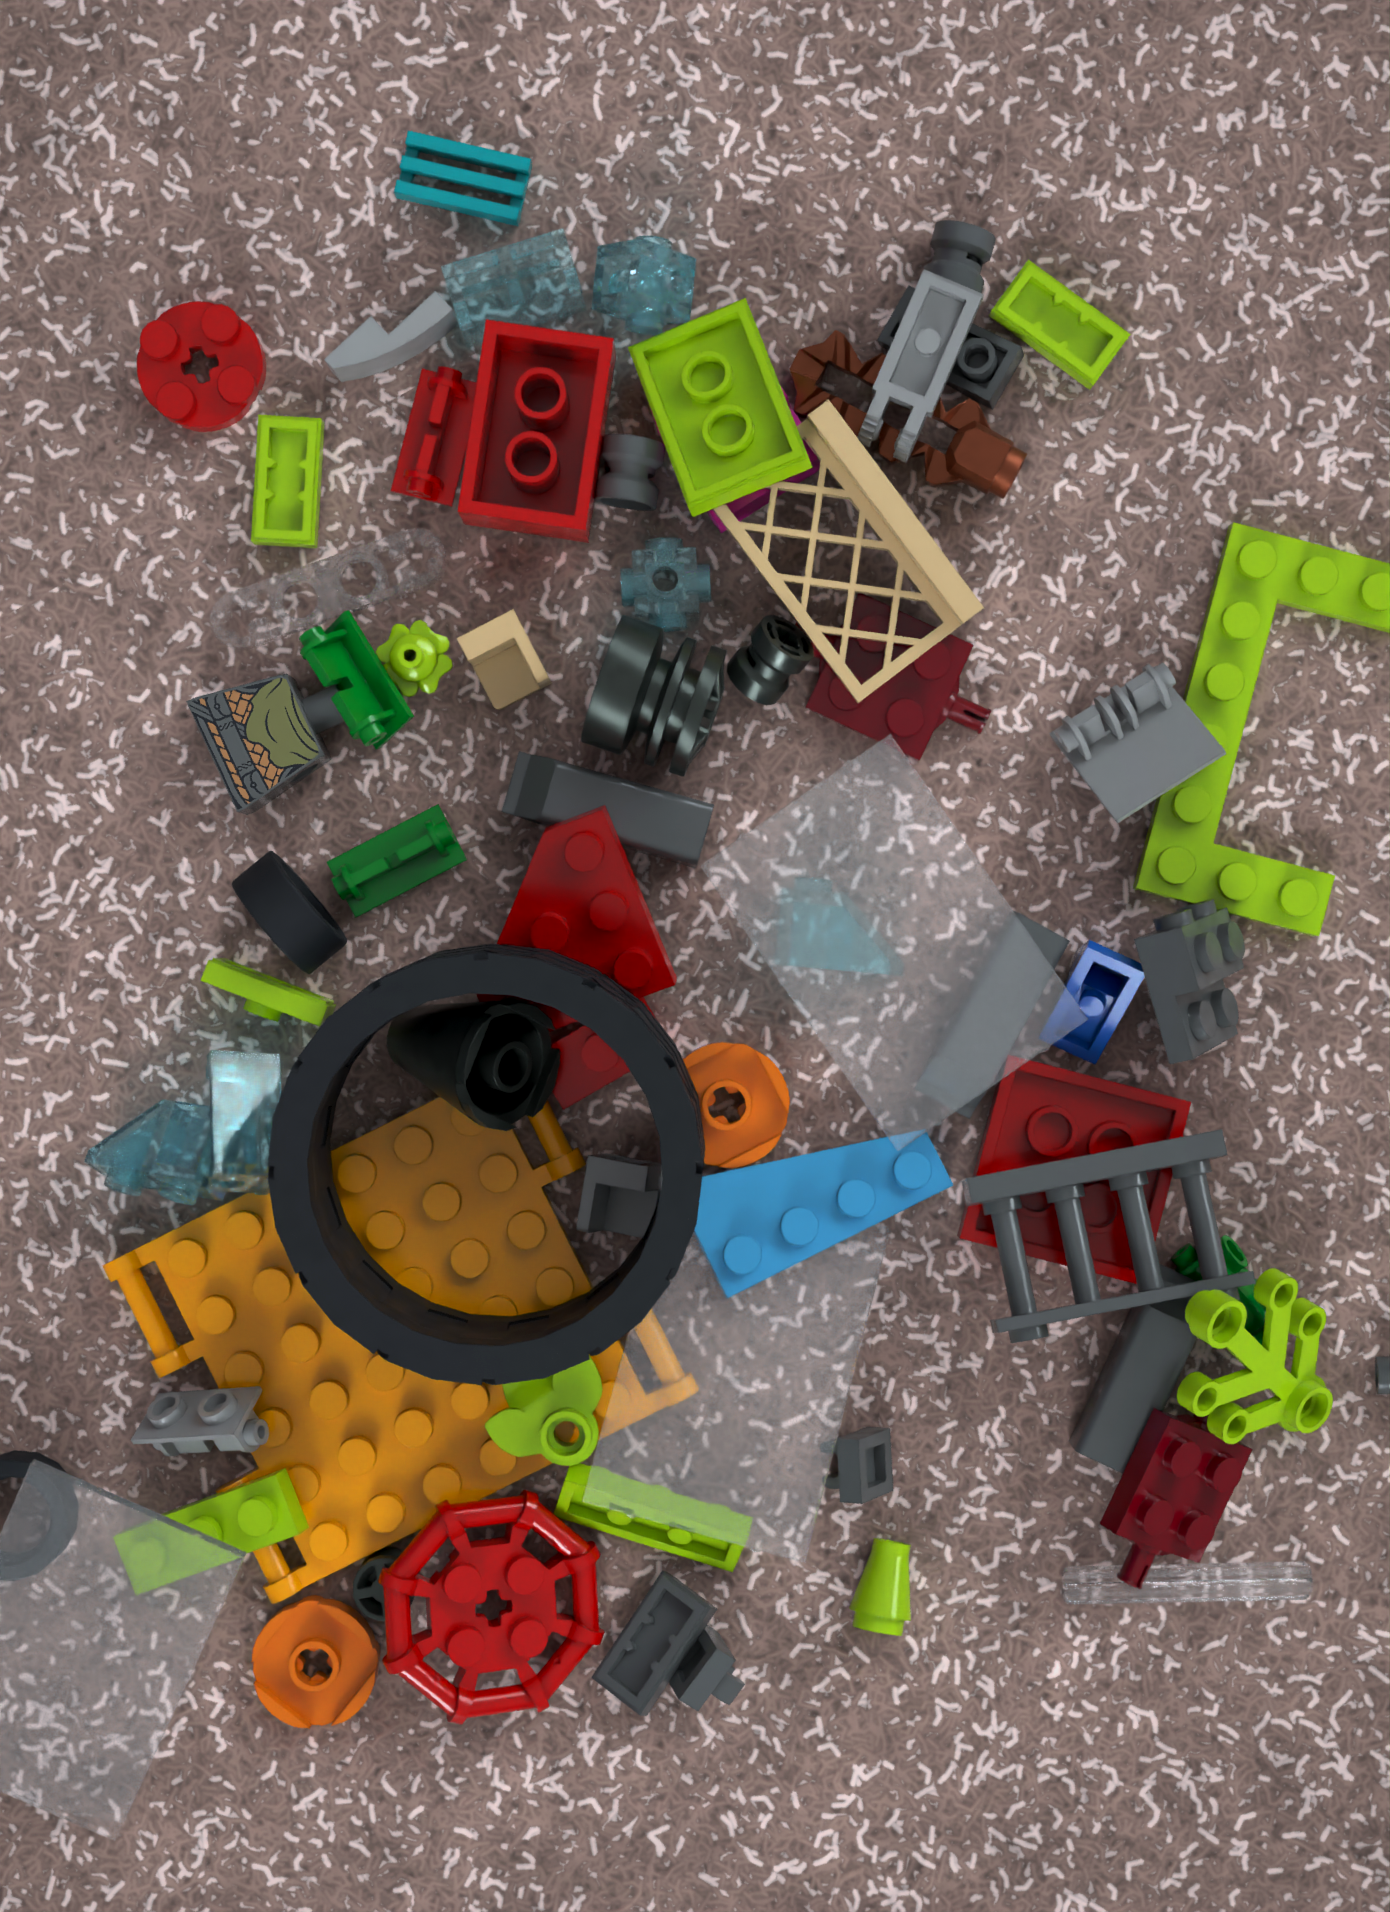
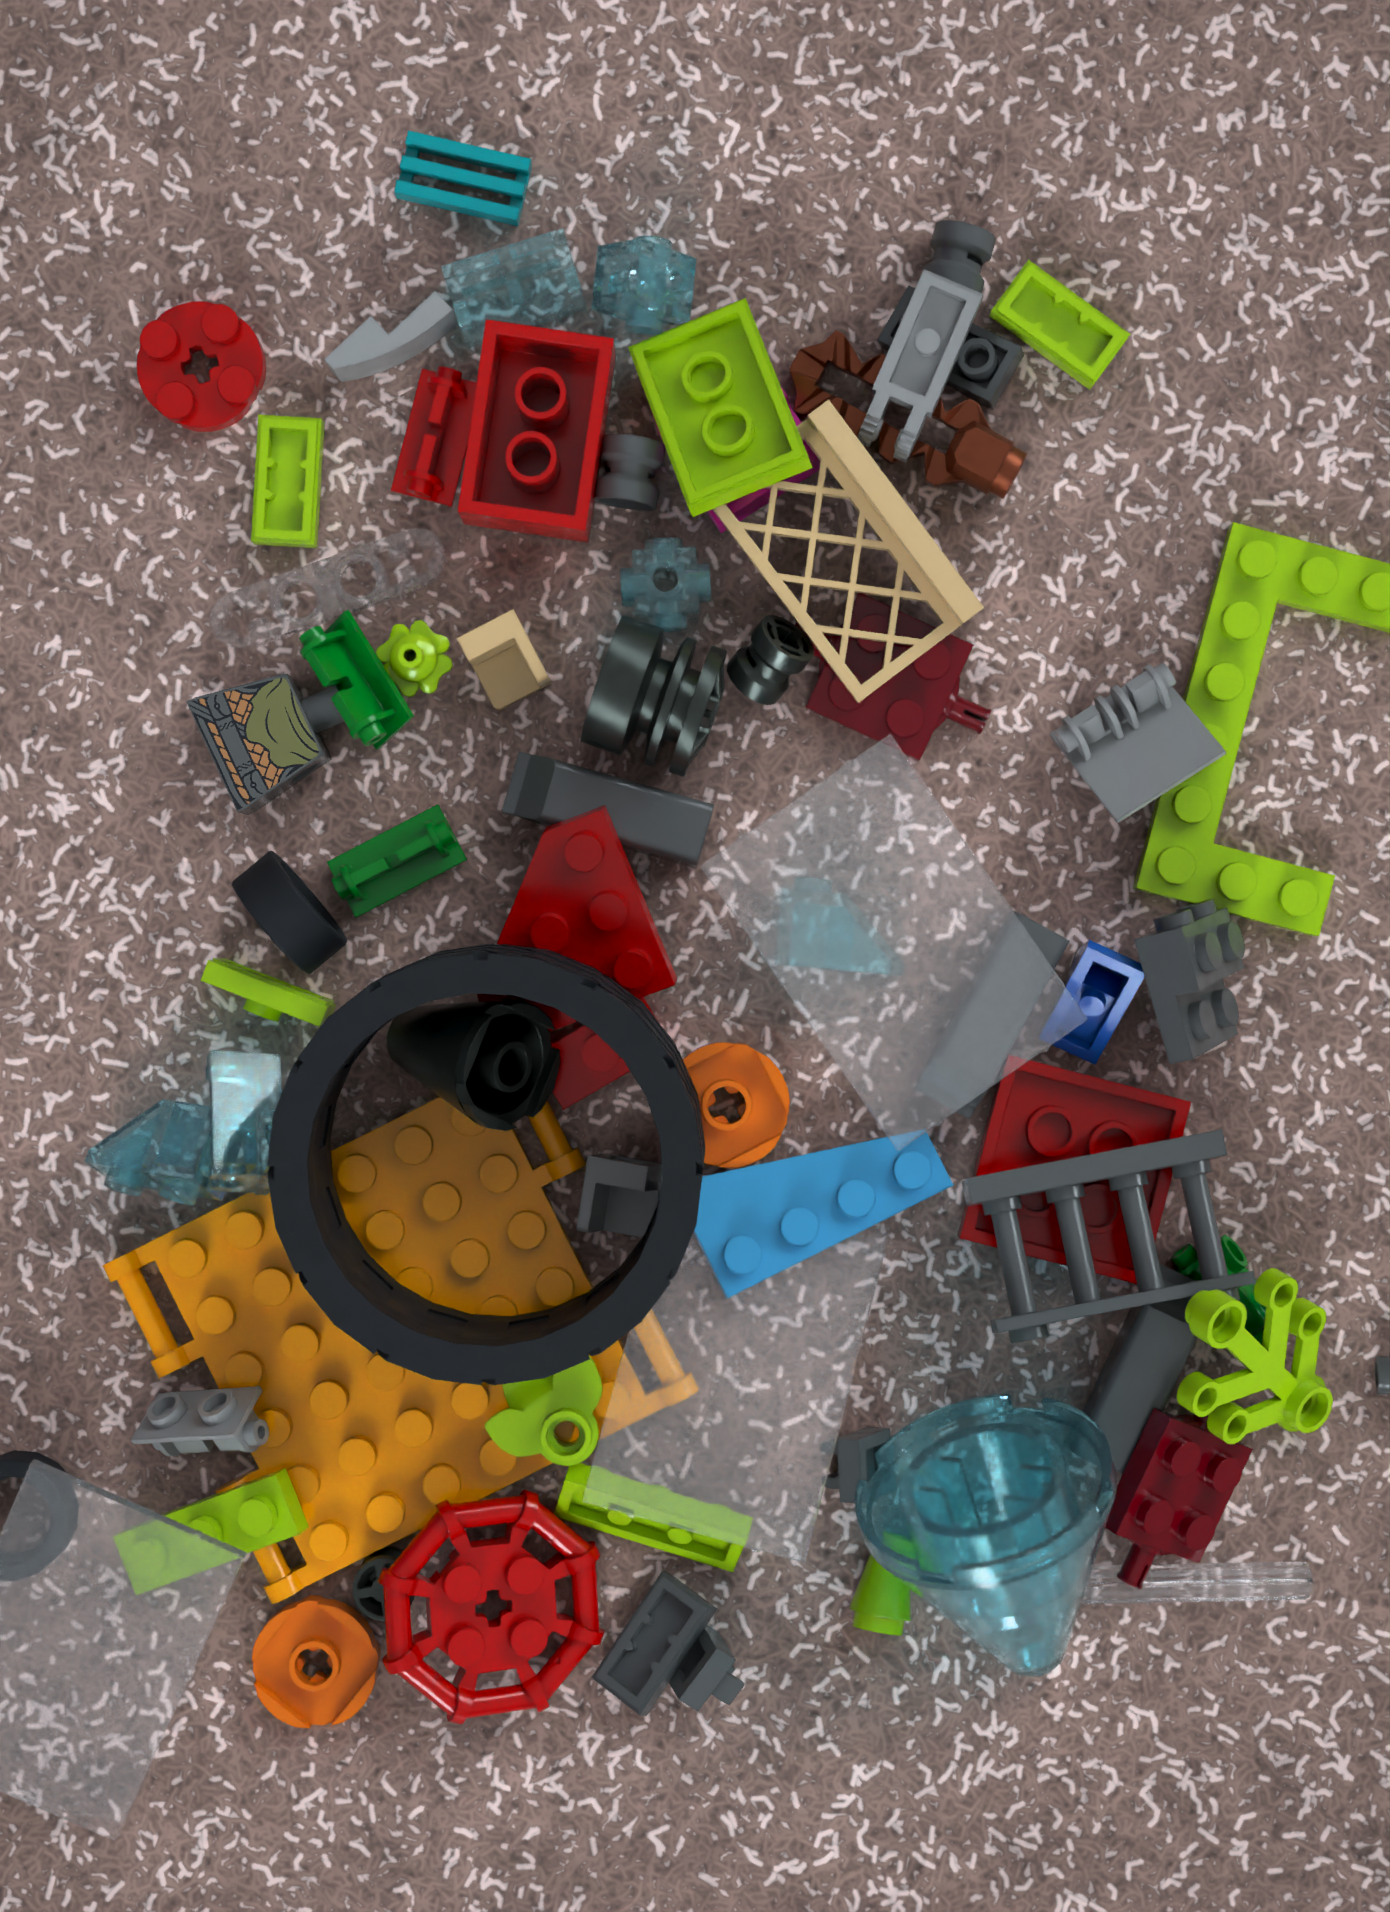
none -> clear light blue cone [855,1394,1117,1676]

